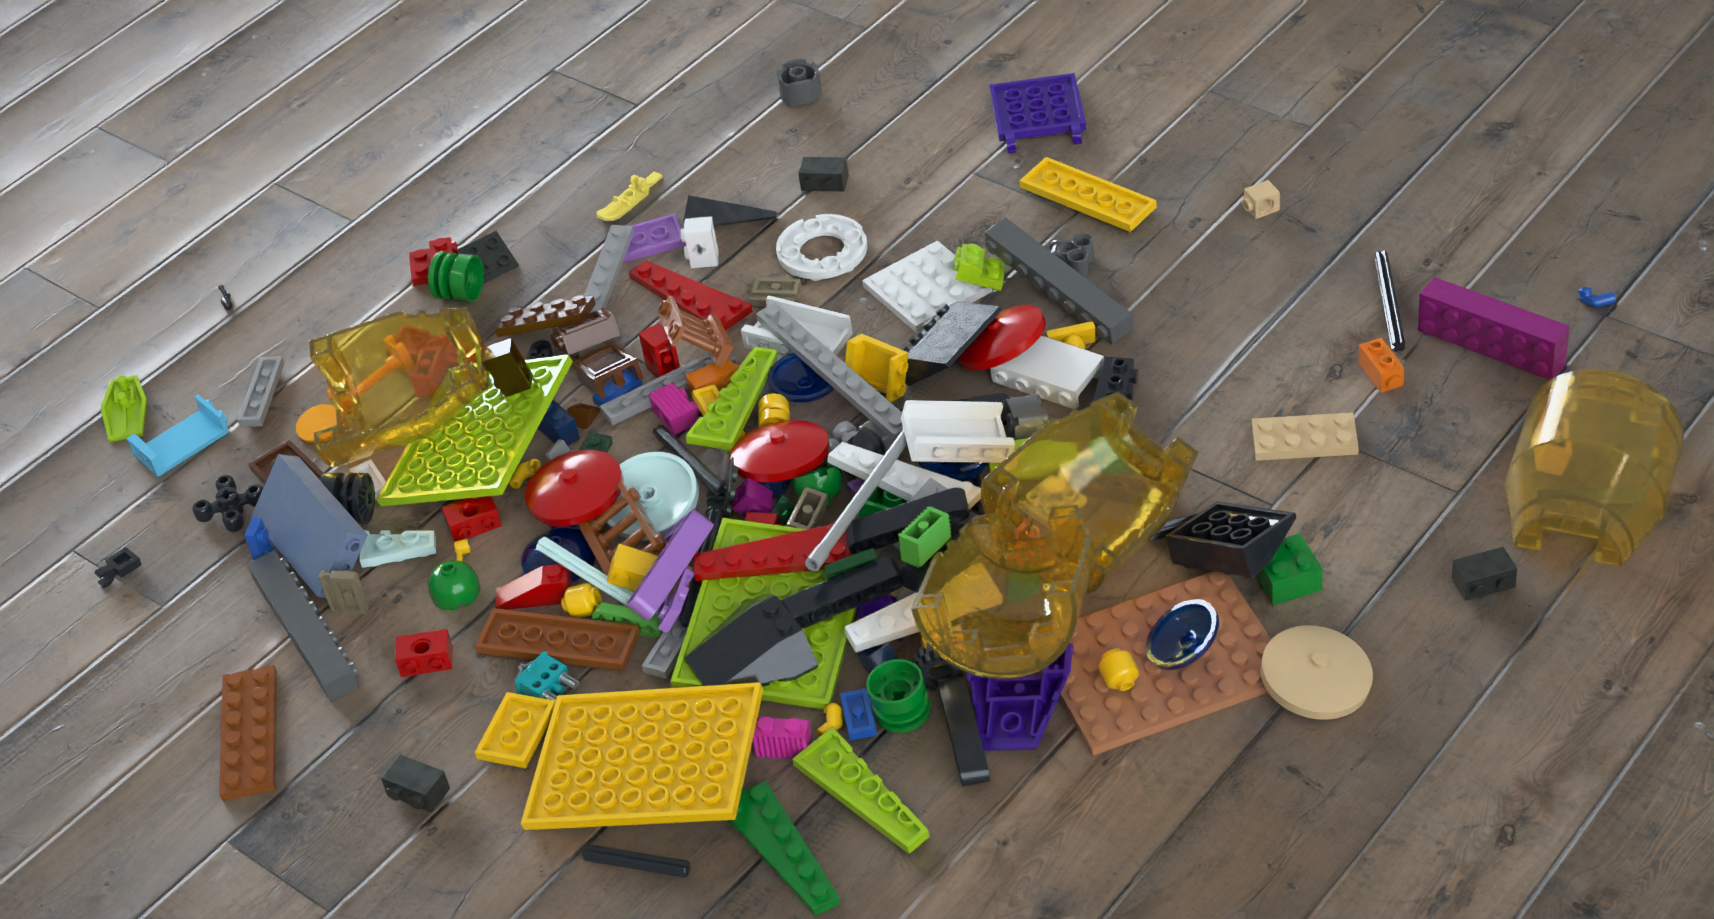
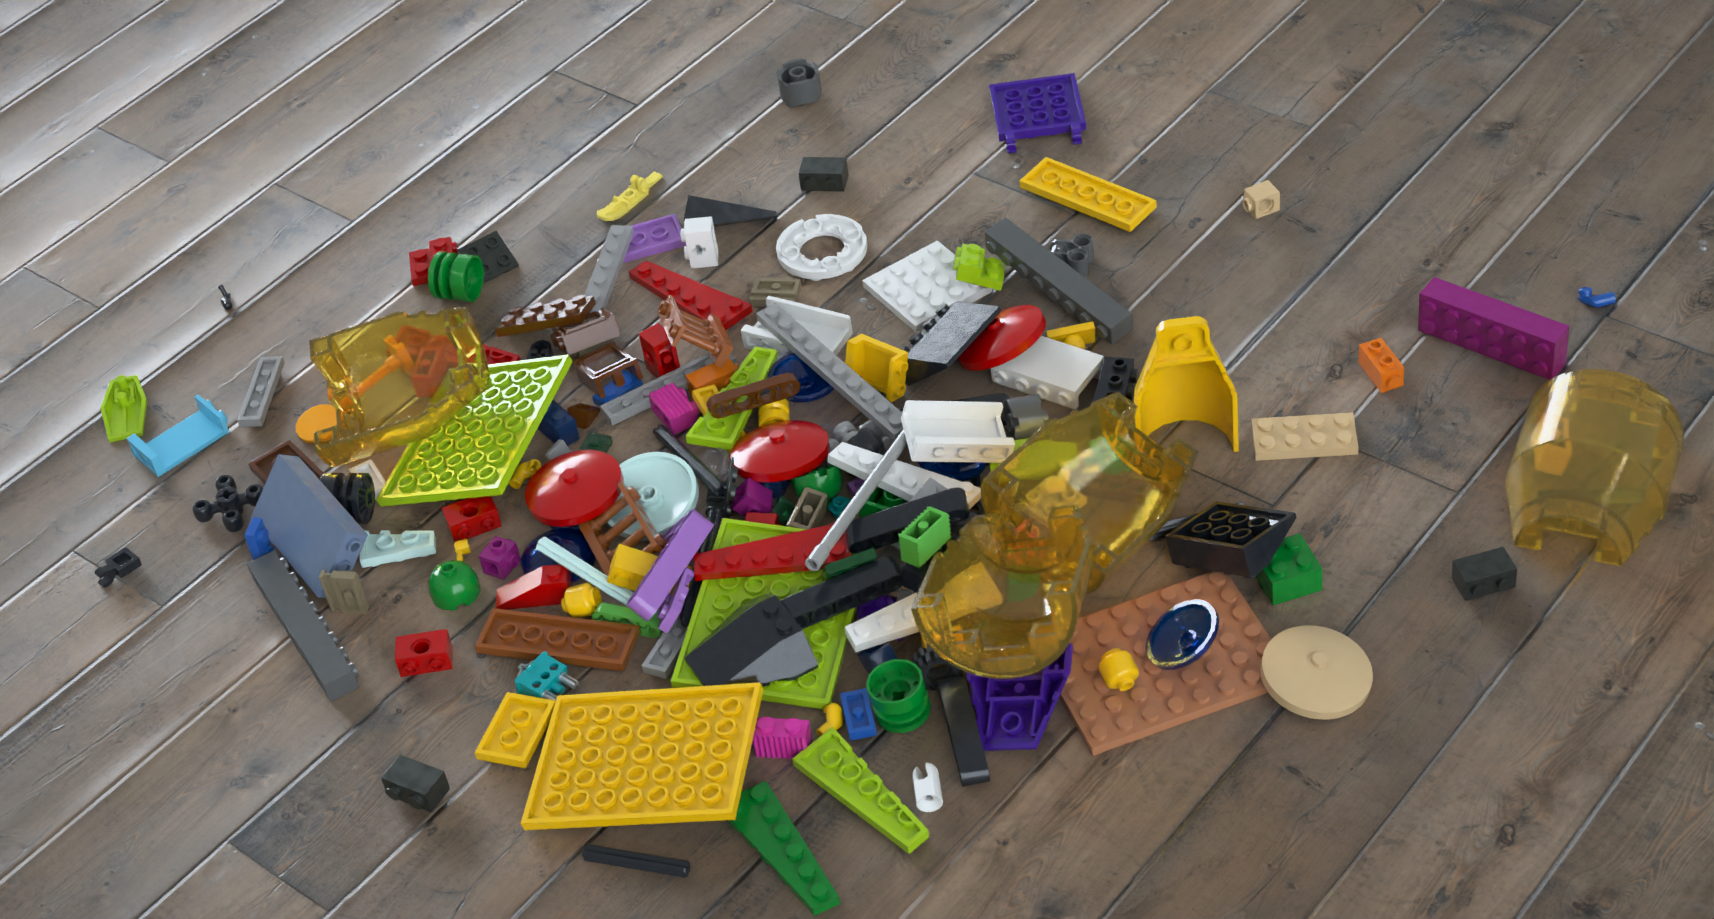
dark orange plate [219,665,277,801] -> none
dark brown brick [482,338,533,397] -> none
axle [1375,251,1405,352] -> none
none -> magenta brick [478,536,521,580]
none -> reddish brown beam [706,373,800,419]
none -> teal plate [828,496,851,519]
none -> white piece [912,762,943,812]
none -> yellow windscreen [1134,316,1239,464]

